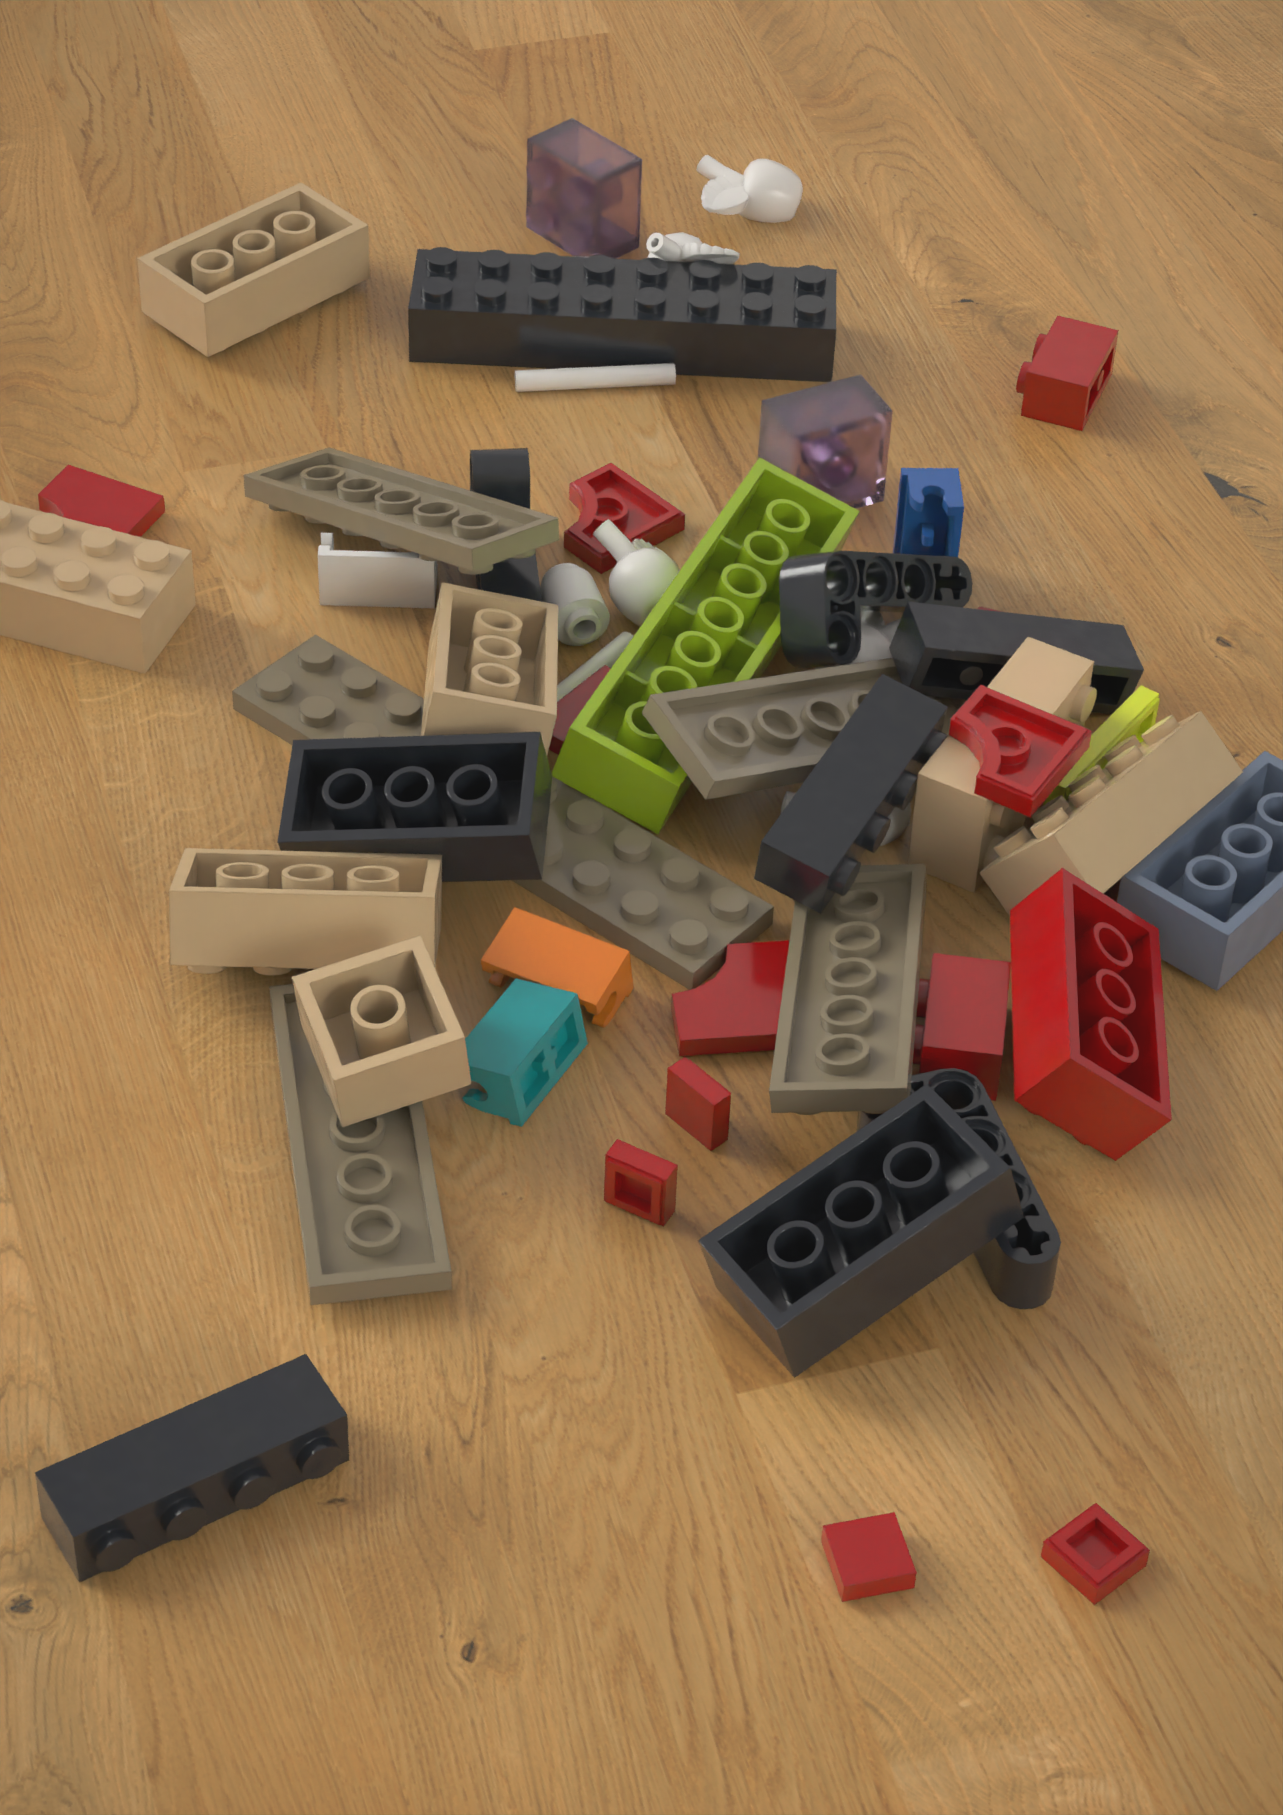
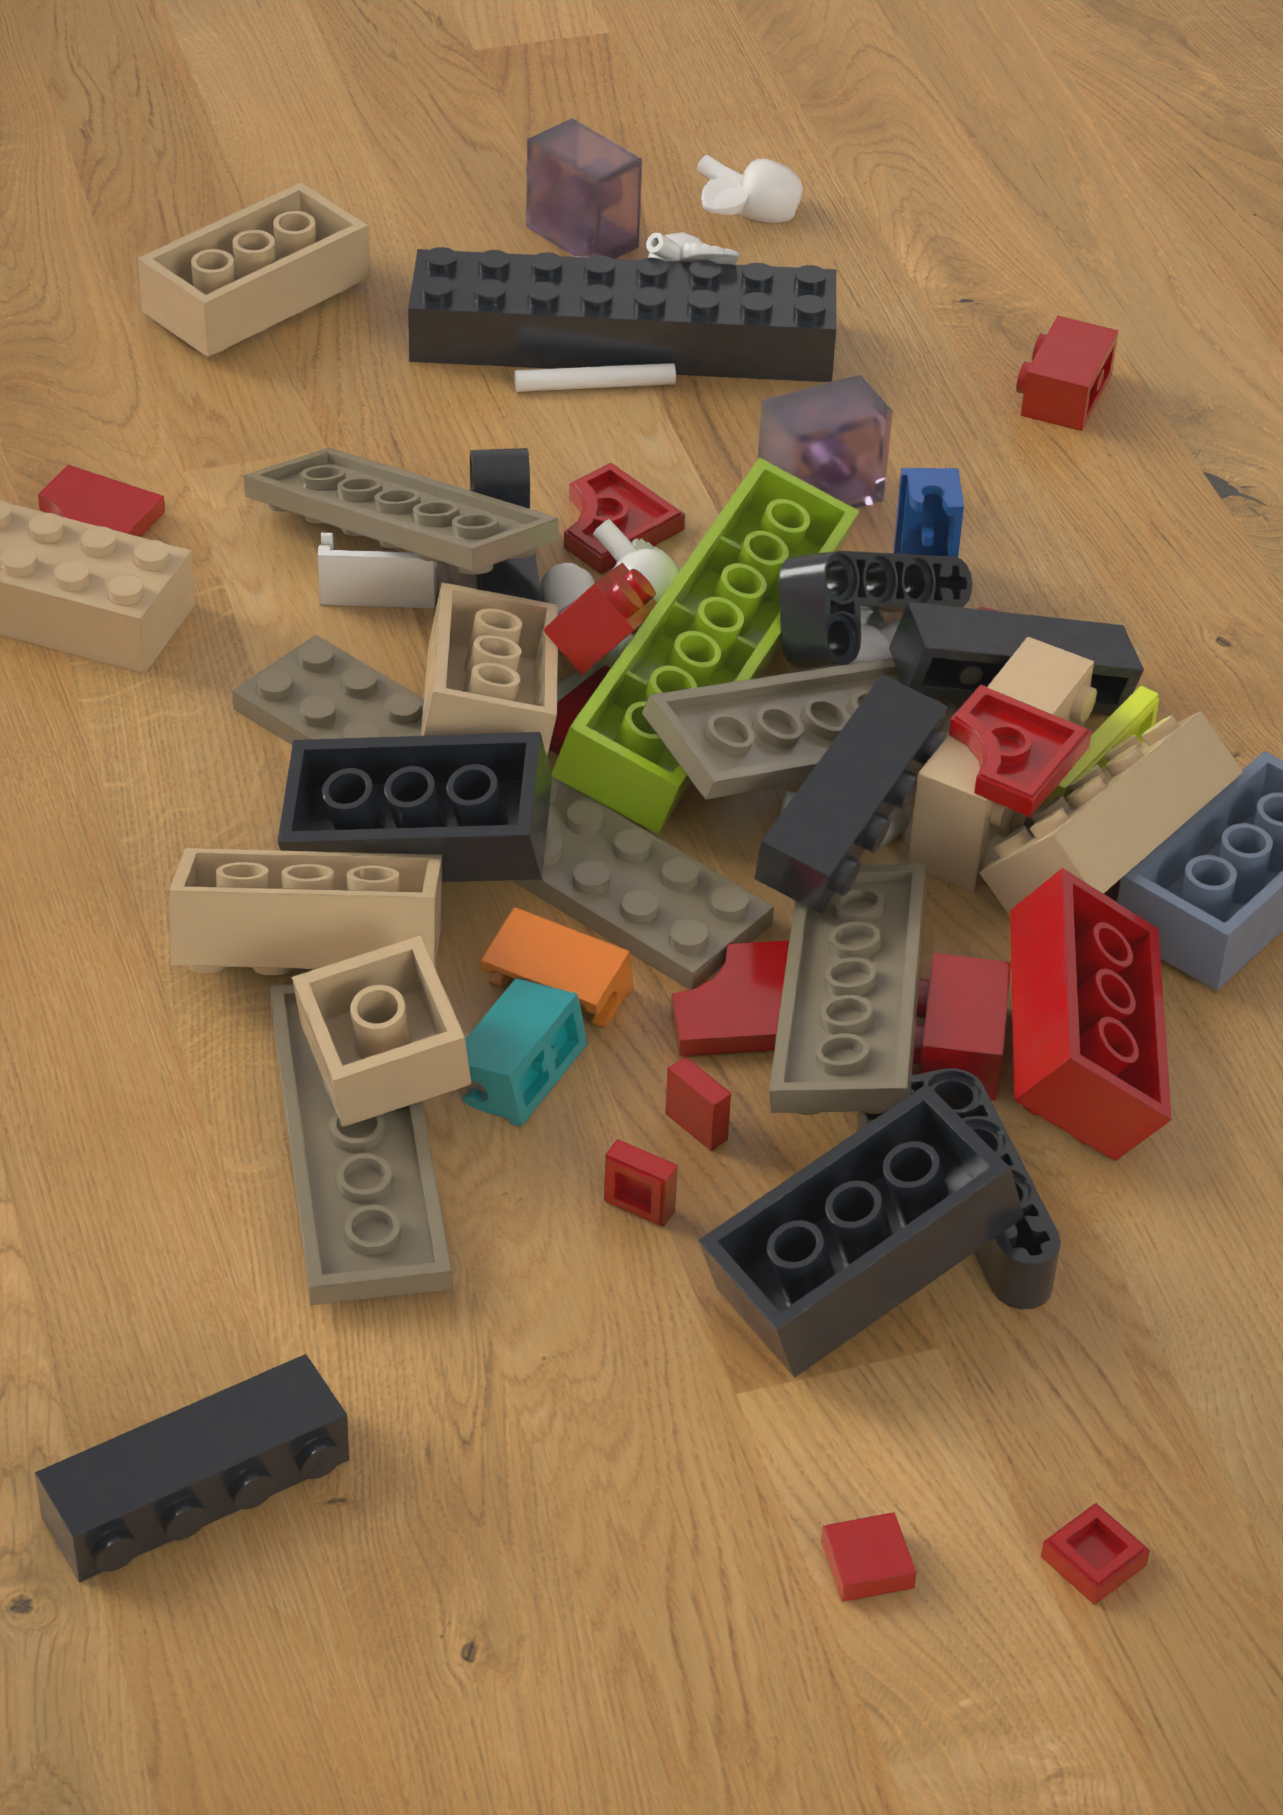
none -> red brick [542,563,657,675]

